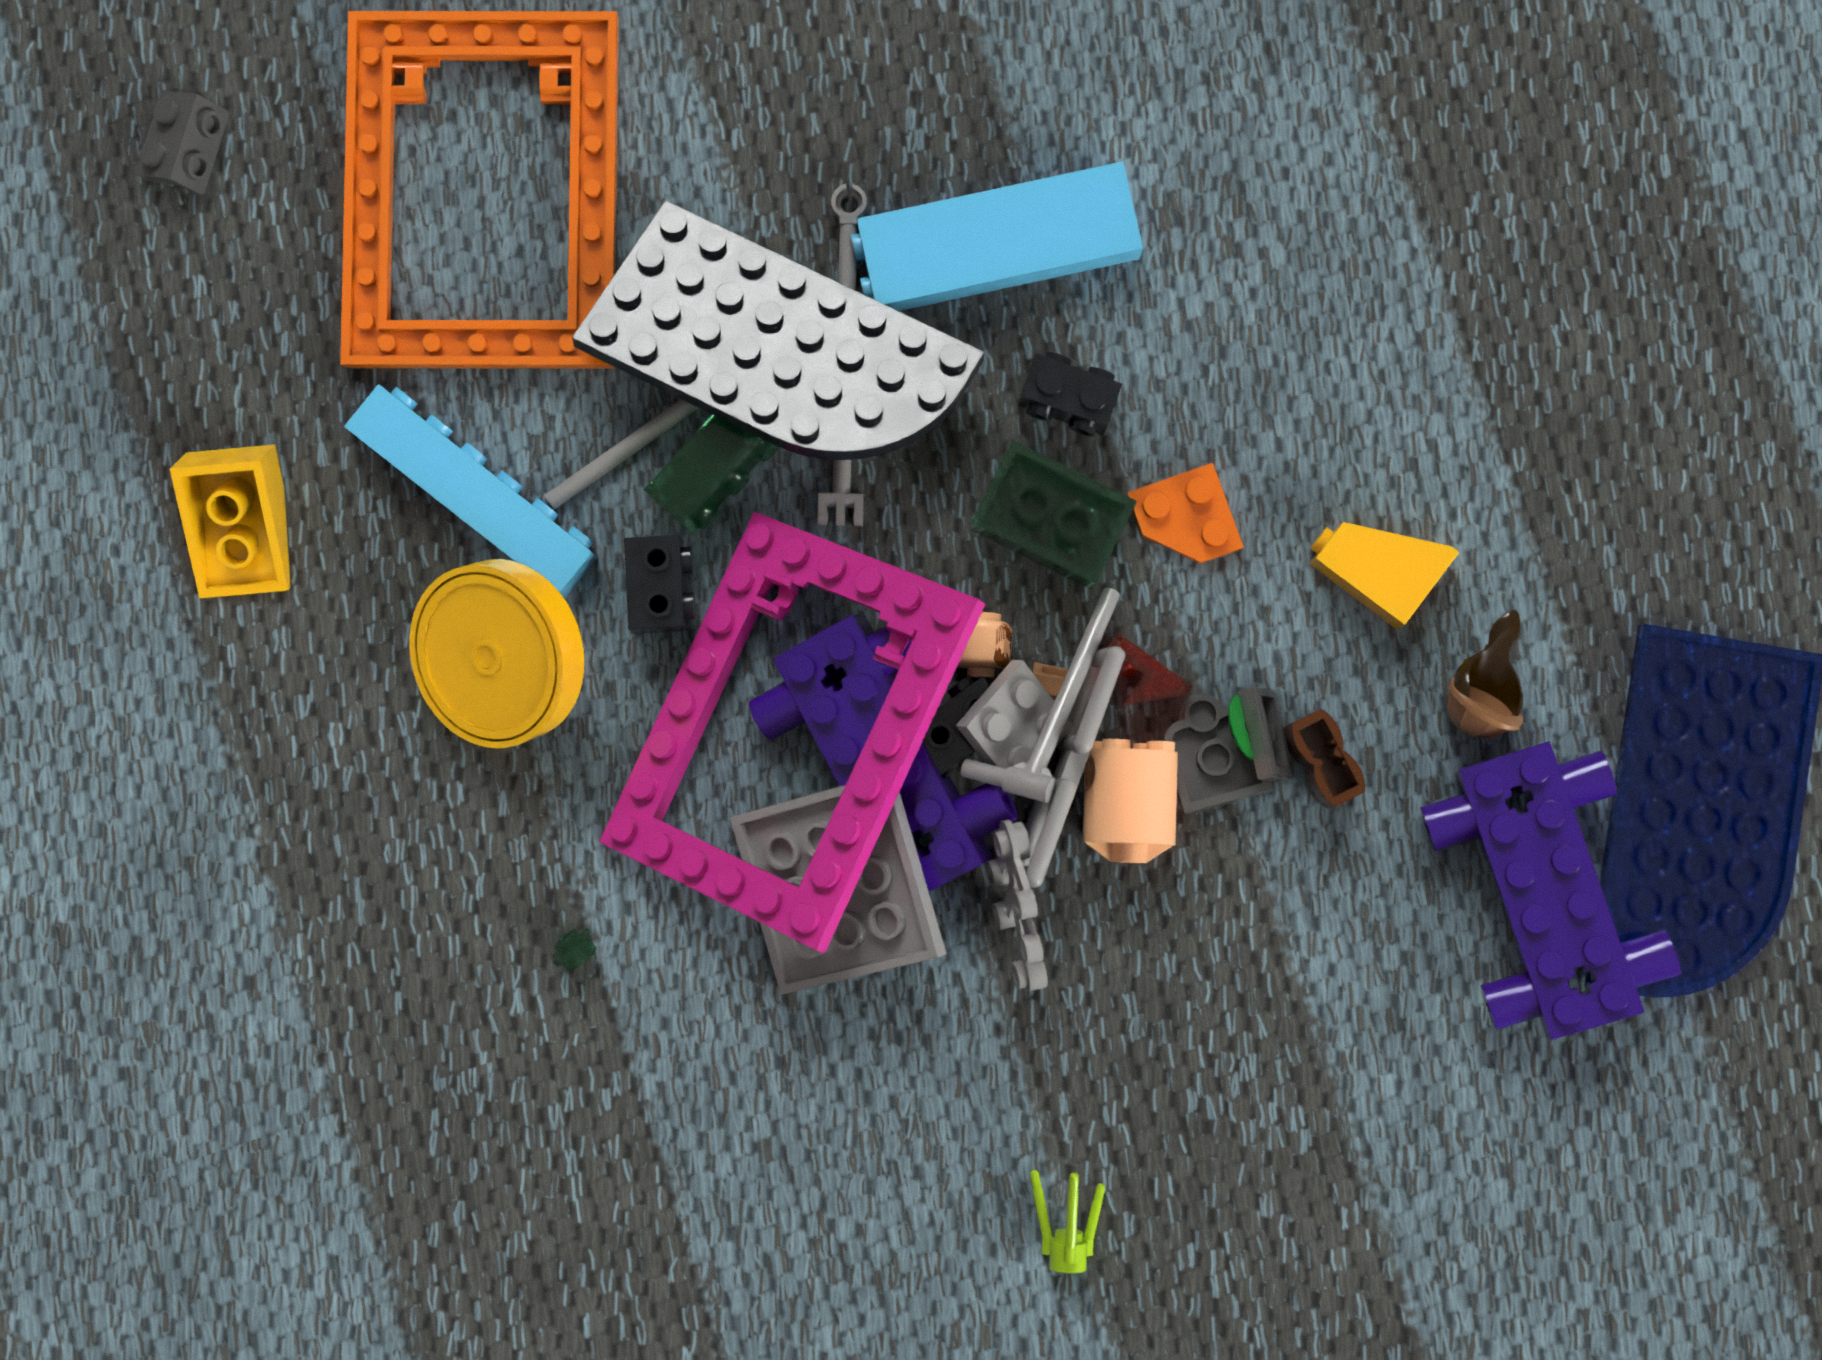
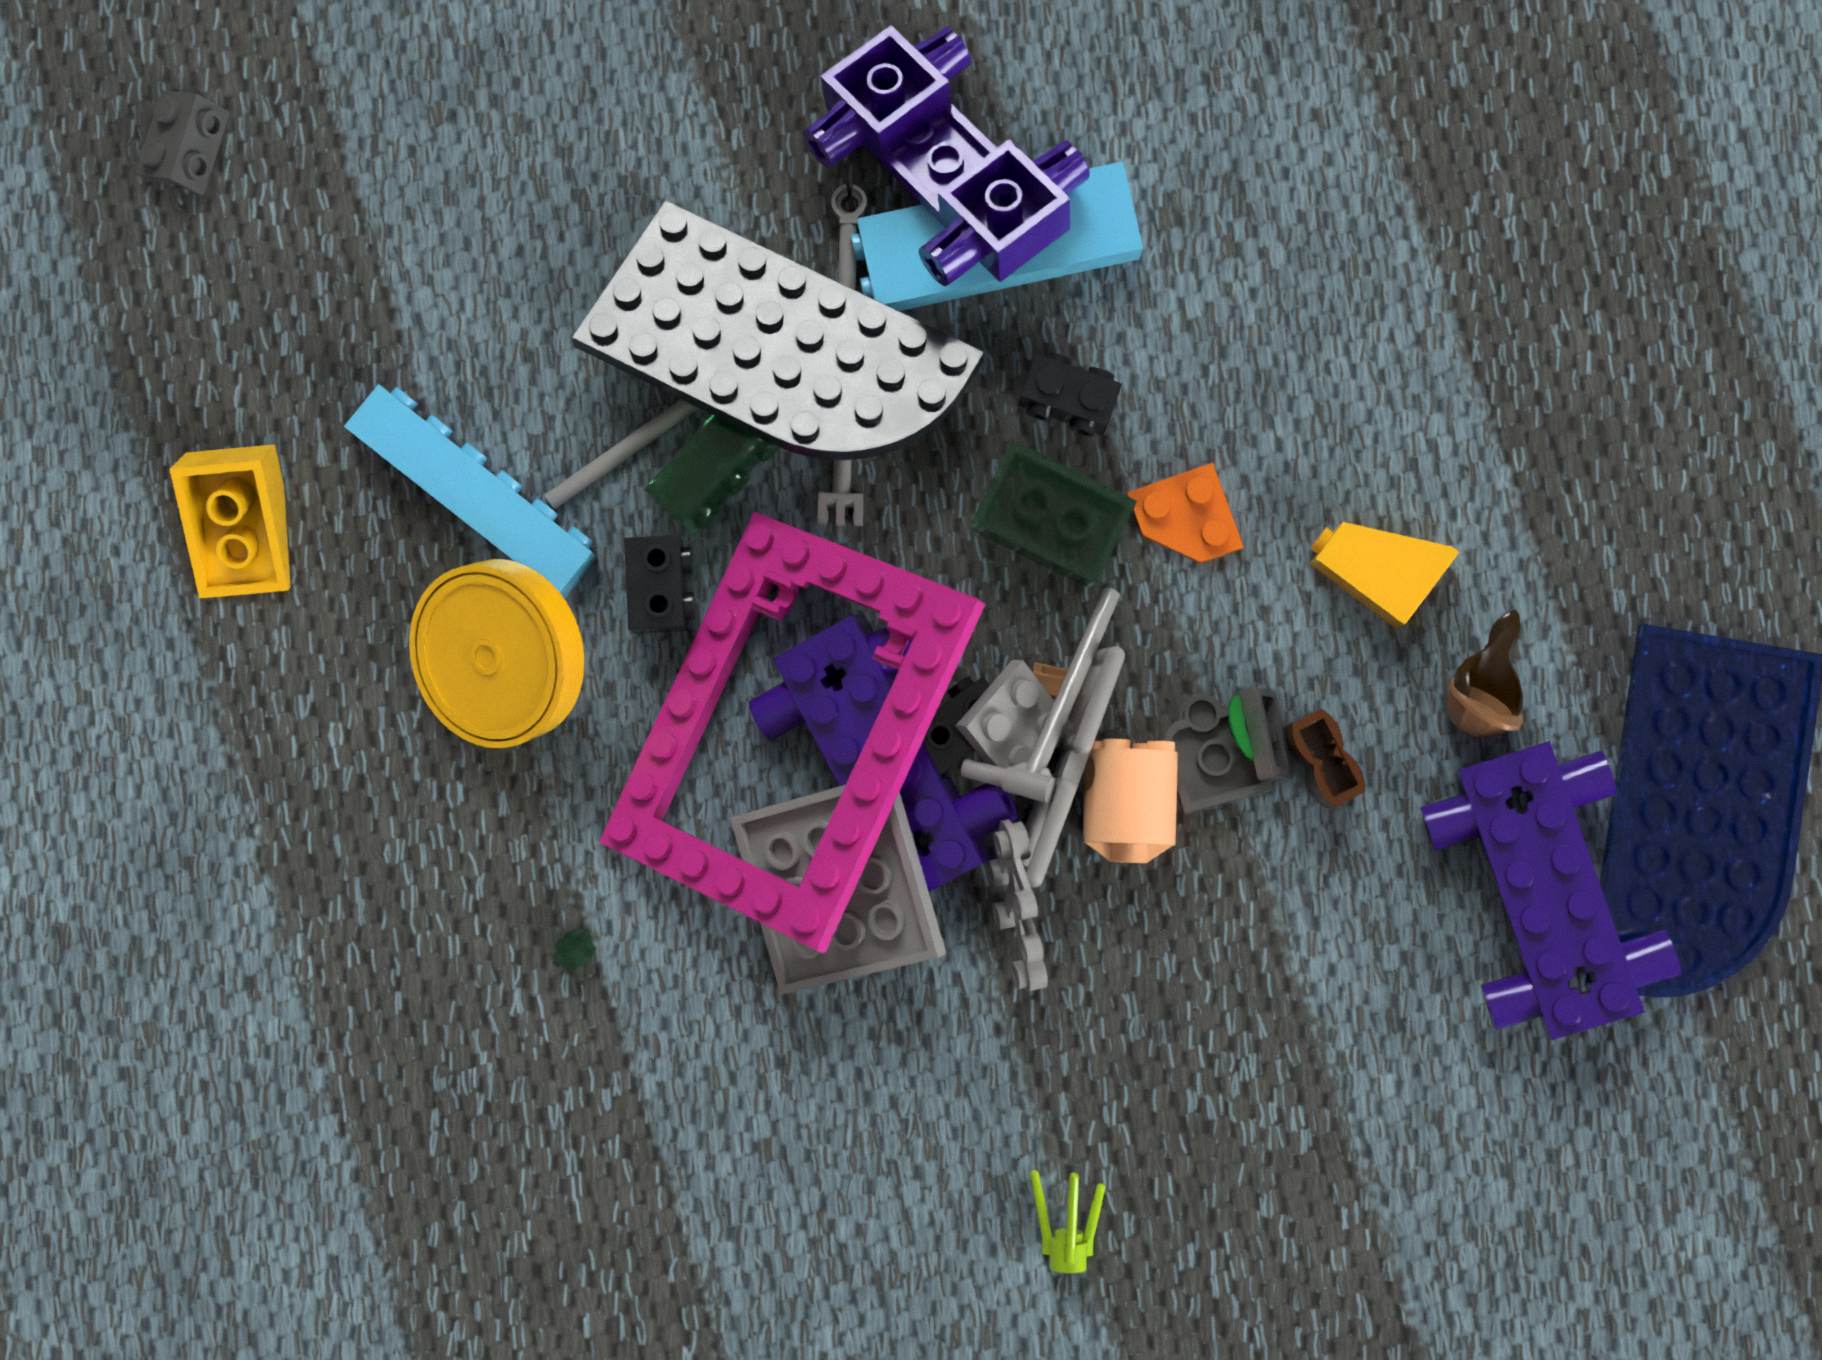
orange plate [340,11,619,369] -> none
light nougat head [957,612,1012,679] -> none
clear red slope [1106,633,1193,708] -> none
none -> dark purple piece [803,25,1090,286]

